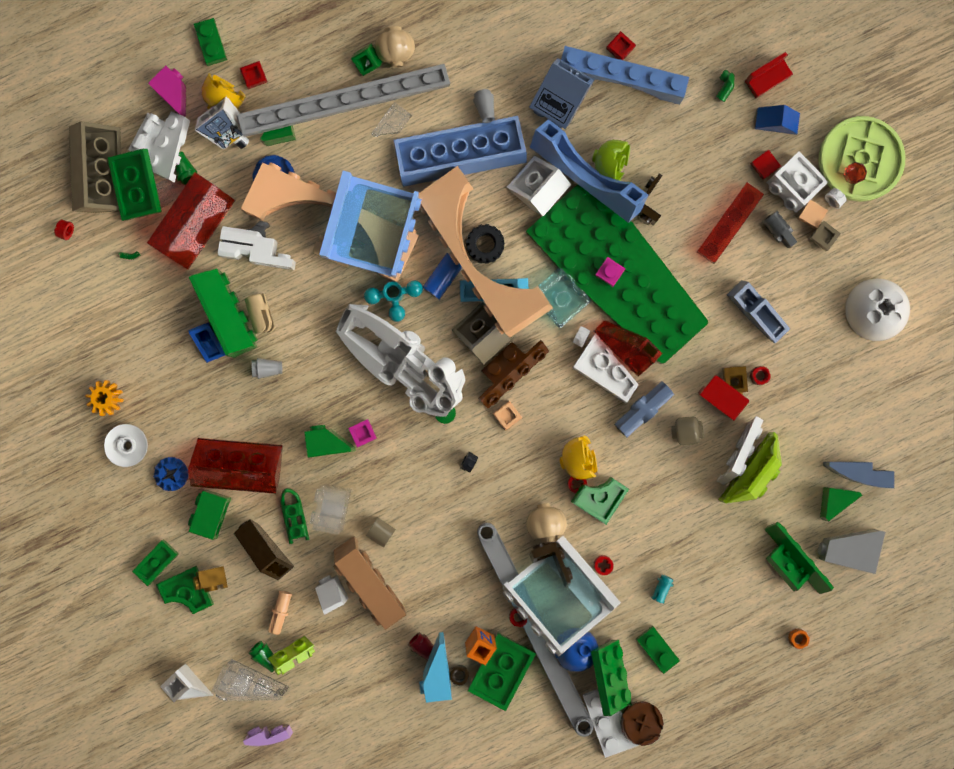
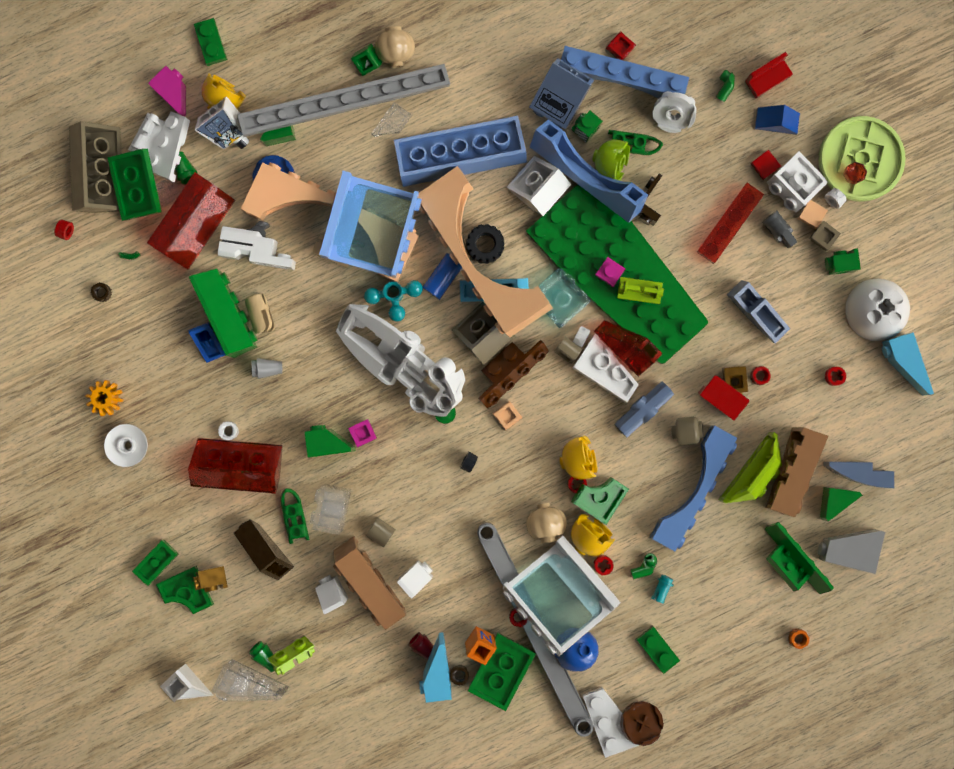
blue gear [153,457,188,491] -> none
green brick [188,490,231,540] -> none
red tile [240,61,268,90] -> none
lavender slope [243,725,293,746] -> none
light nougat axle [268,591,292,635] -> none
light grey cone [473,89,495,123] -> none
dark brown bracket [529,542,573,588] -> none
green plate [591,640,631,716] -> none
white wing [717,416,763,485] -> none
none -> dark brown axle [90,282,112,302]
none -> white axle [218,422,239,441]
none -> white slope [397,560,433,599]
none -> dark tan brick [555,336,582,364]
none -> green brick [571,110,603,143]
none -> yellow cylinder [571,514,615,556]
none -> green piece [608,130,663,155]
none -> lime hinge [617,277,664,304]
none -> green arm [630,553,657,580]
none -> medium blue arch [650,425,737,551]
none -> white plate [653,91,696,133]
none -> medium nougat wedge [765,427,829,517]
none -> green brick [825,248,861,275]
none -> red bush [825,367,846,386]
none -> medium azure slope [882,332,934,396]

